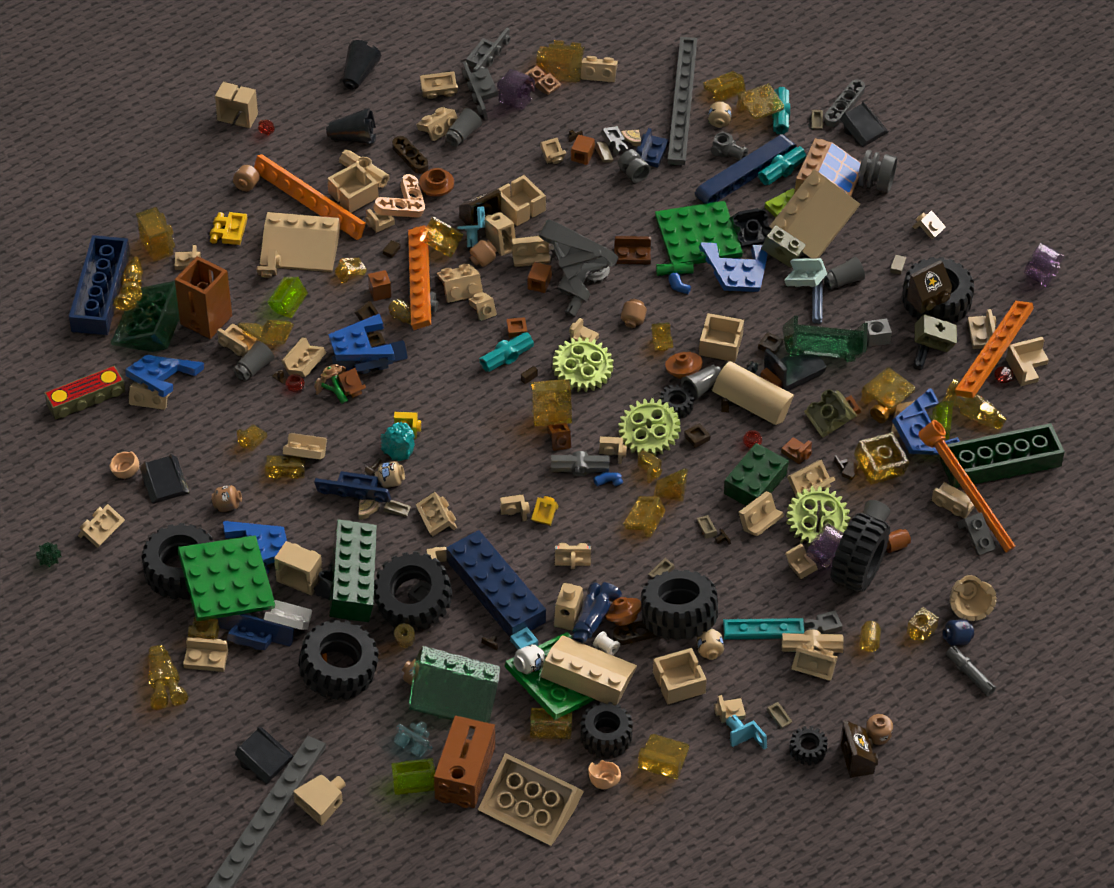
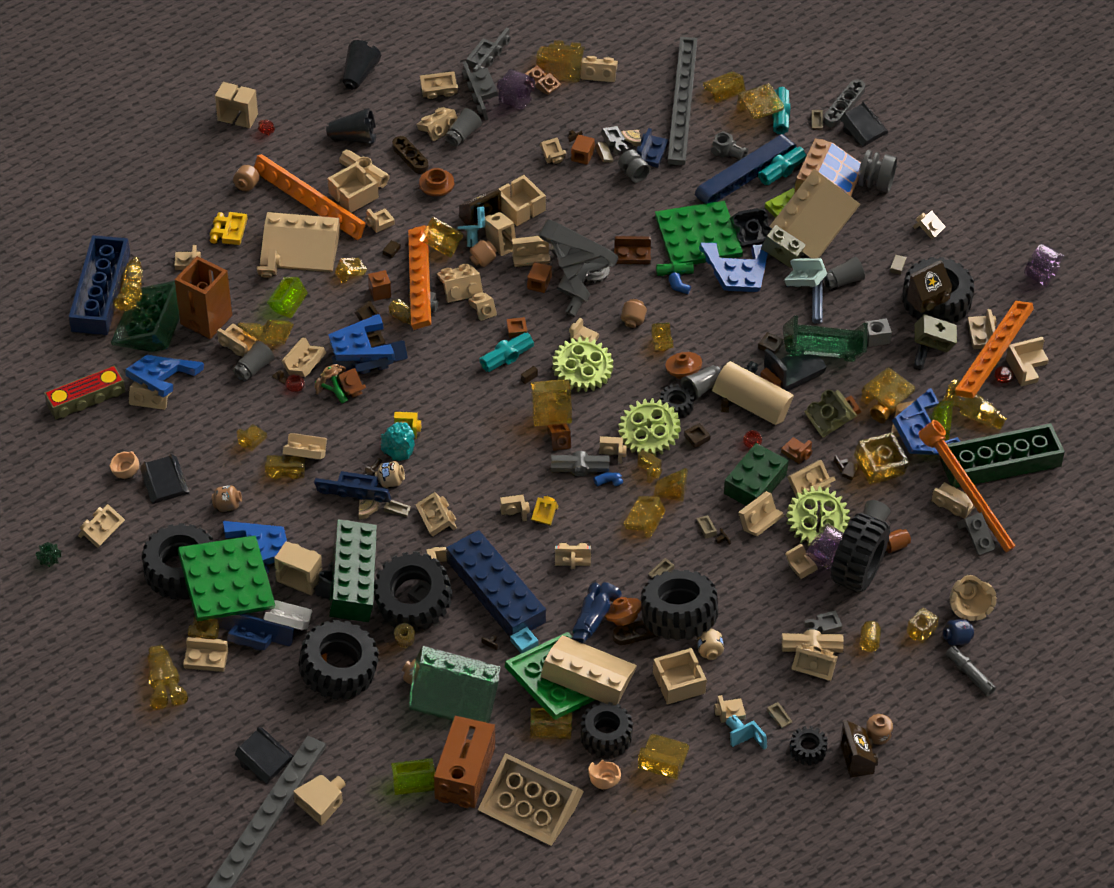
clear yellow brick [136,207,175,262] -> none
light nougat beam [373,174,425,217] -> none
clear light blue hips [394,721,433,759] -> none
white head [514,644,545,674] -> none
tan torso [554,583,584,631] -> none
white bush [593,632,620,655] -> none
tan piece [699,313,744,362] -> none
tan head [708,102,732,128] -> none
teal tile [723,618,804,639] -> none

